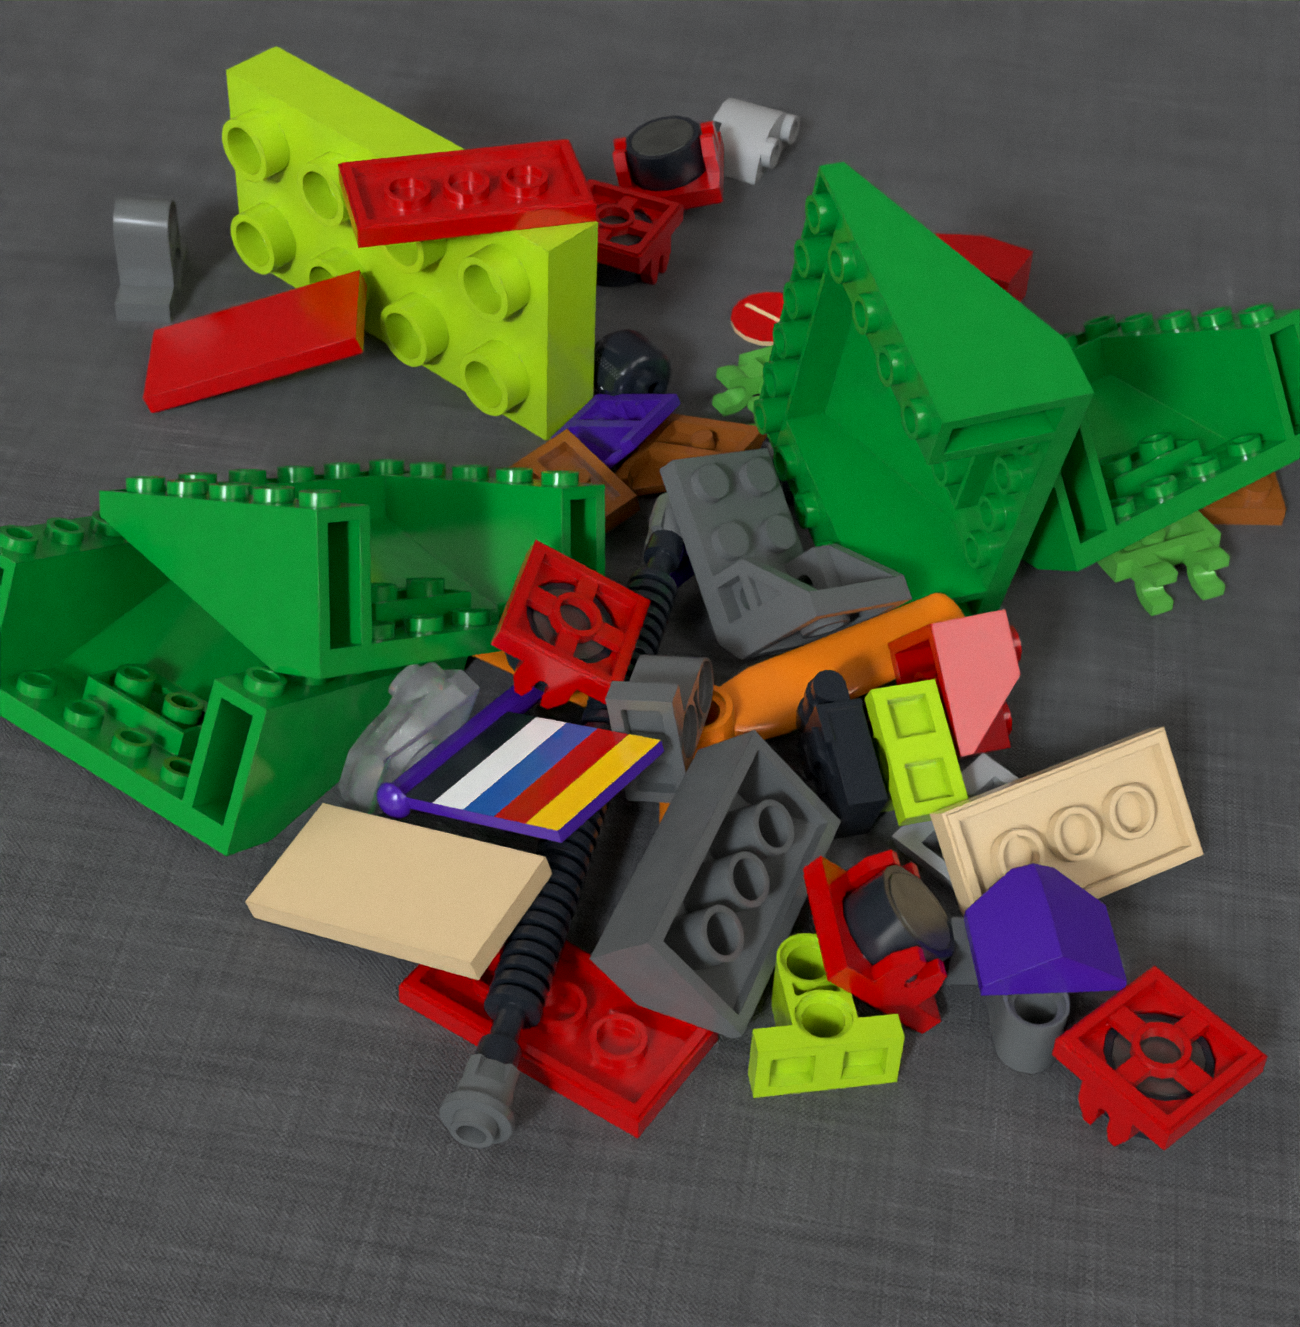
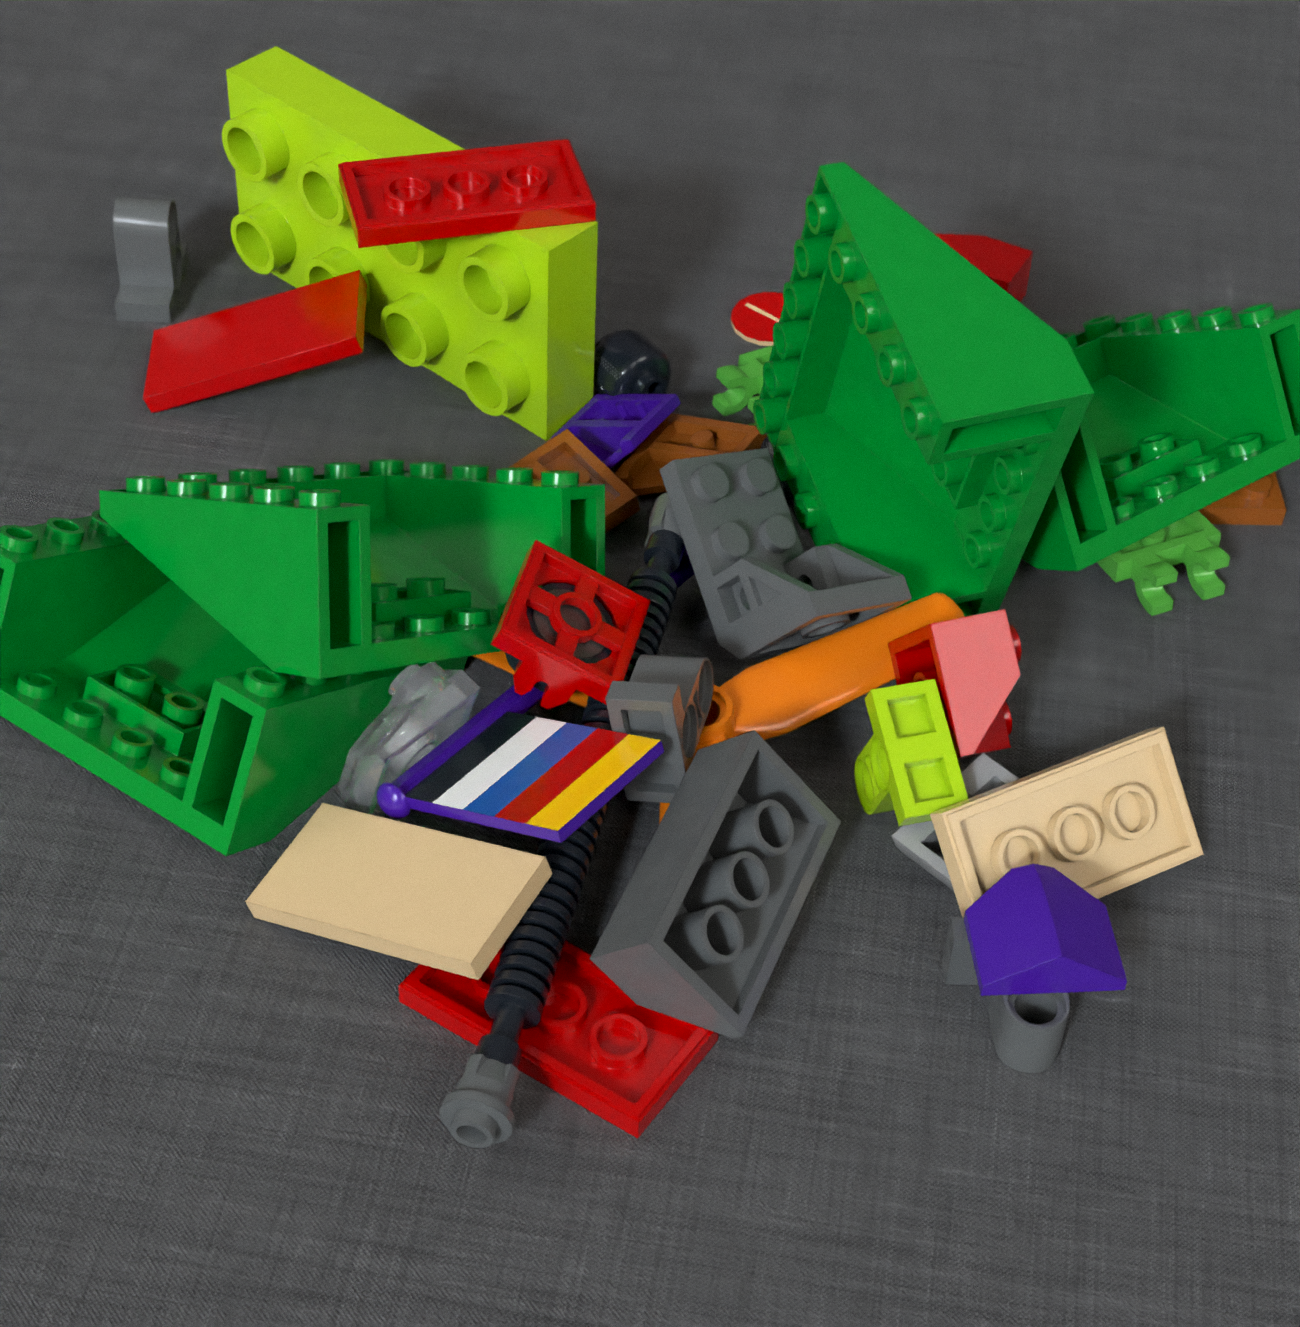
red piece [587,179,684,287] -> none
piece [612,116,724,210] -> none
light grey cylinder [713,97,800,185] -> none
lime tile [748,933,905,1098] -> none
black piece [796,670,888,839] -> none
piece [803,849,956,1034] -> none
red piece [1052,965,1268,1151] -> none

